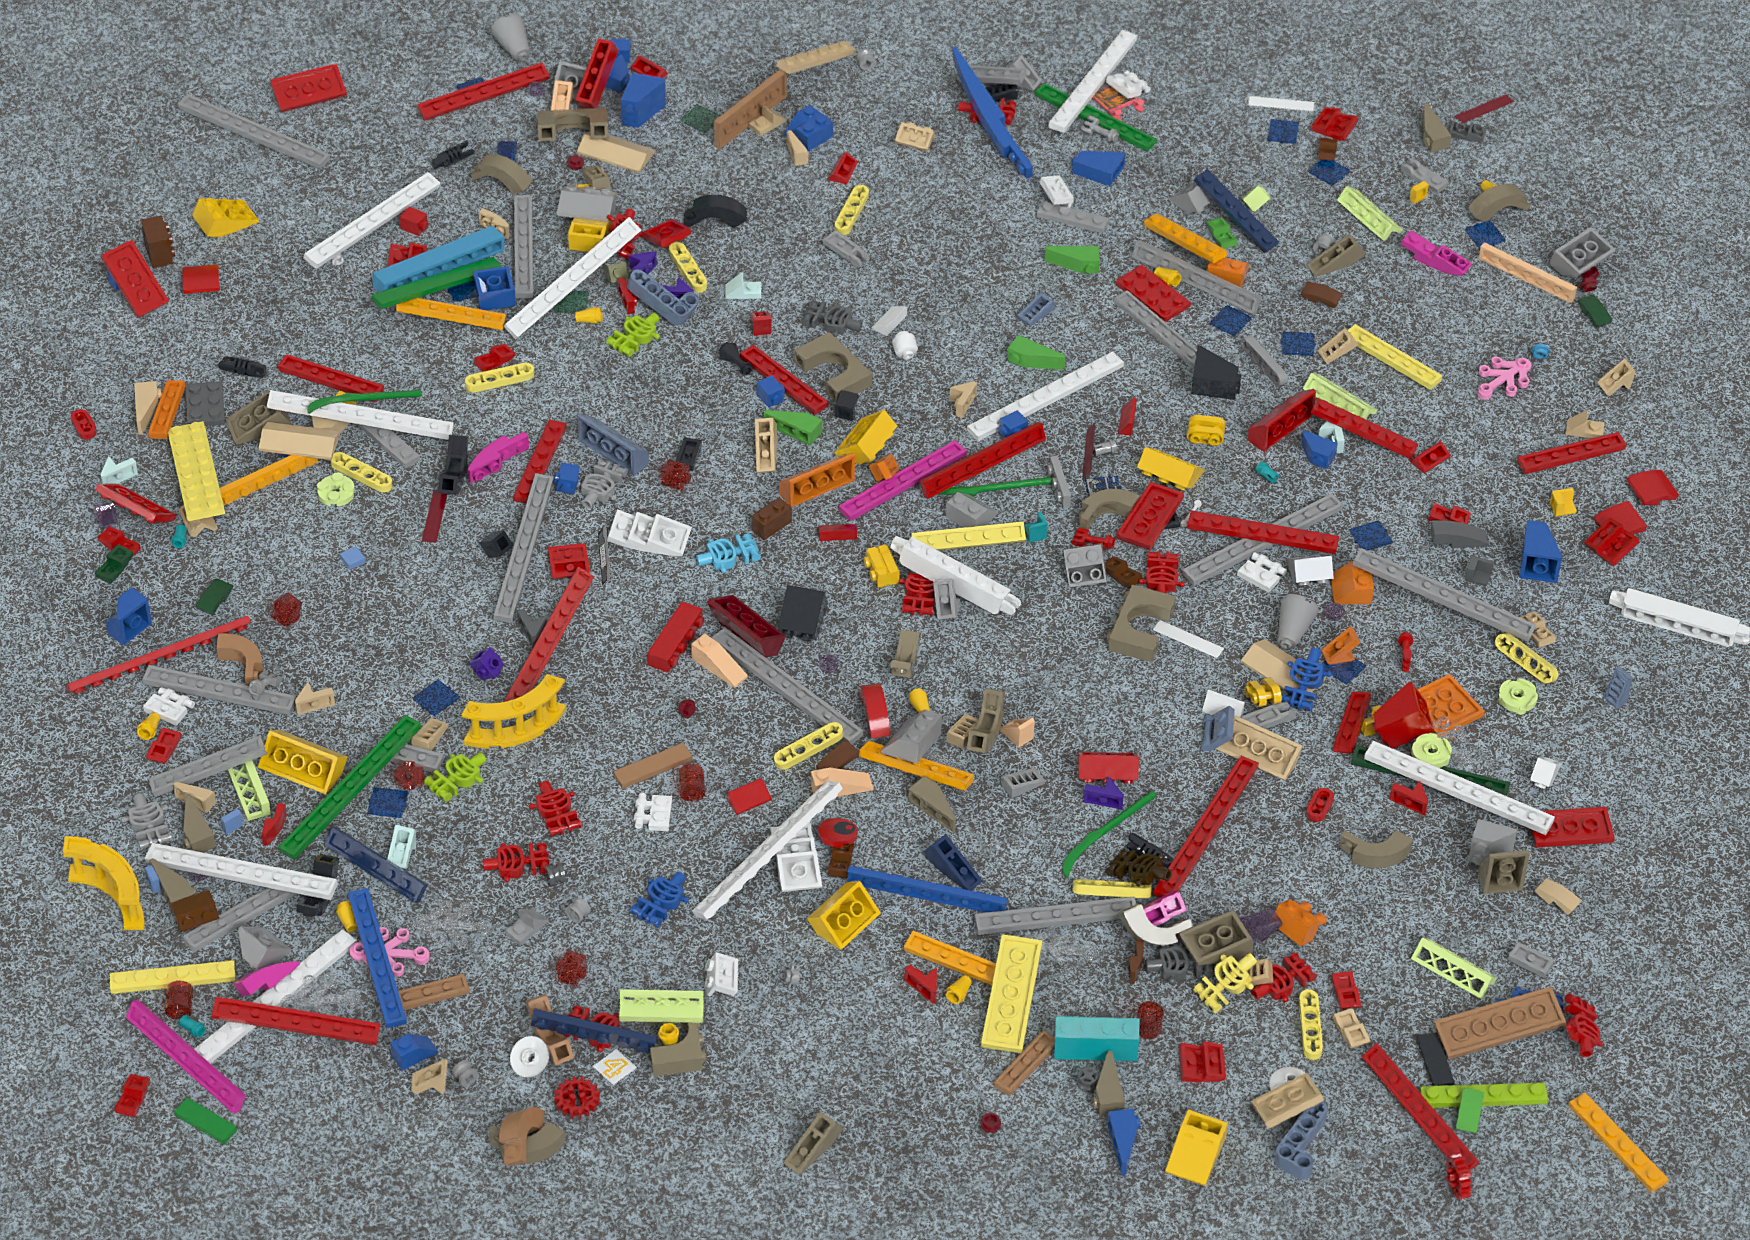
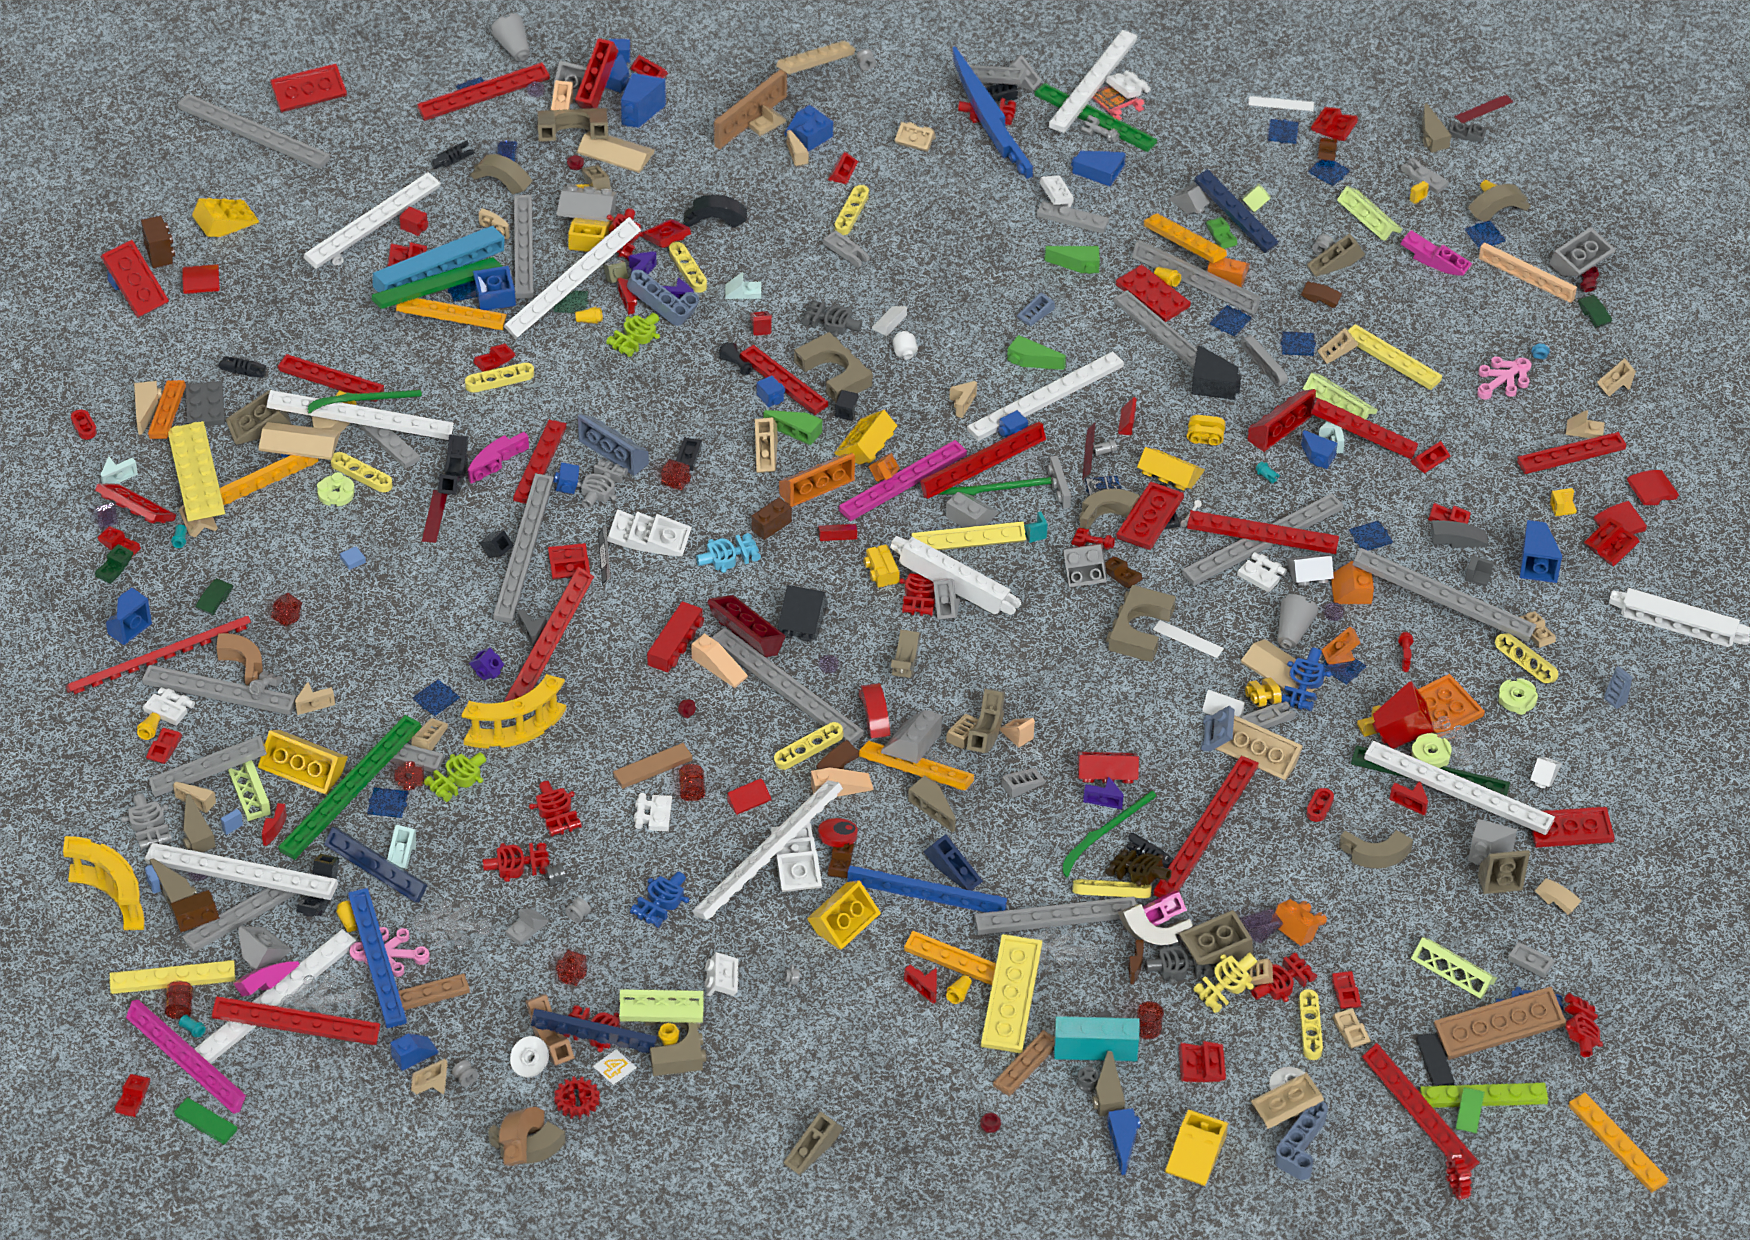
clear green piece [681,104,721,133] -> none
yellow cone [908,688,930,713] -> none
red torso [1139,550,1185,594] -> none
red tile [1333,691,1371,754] -> none

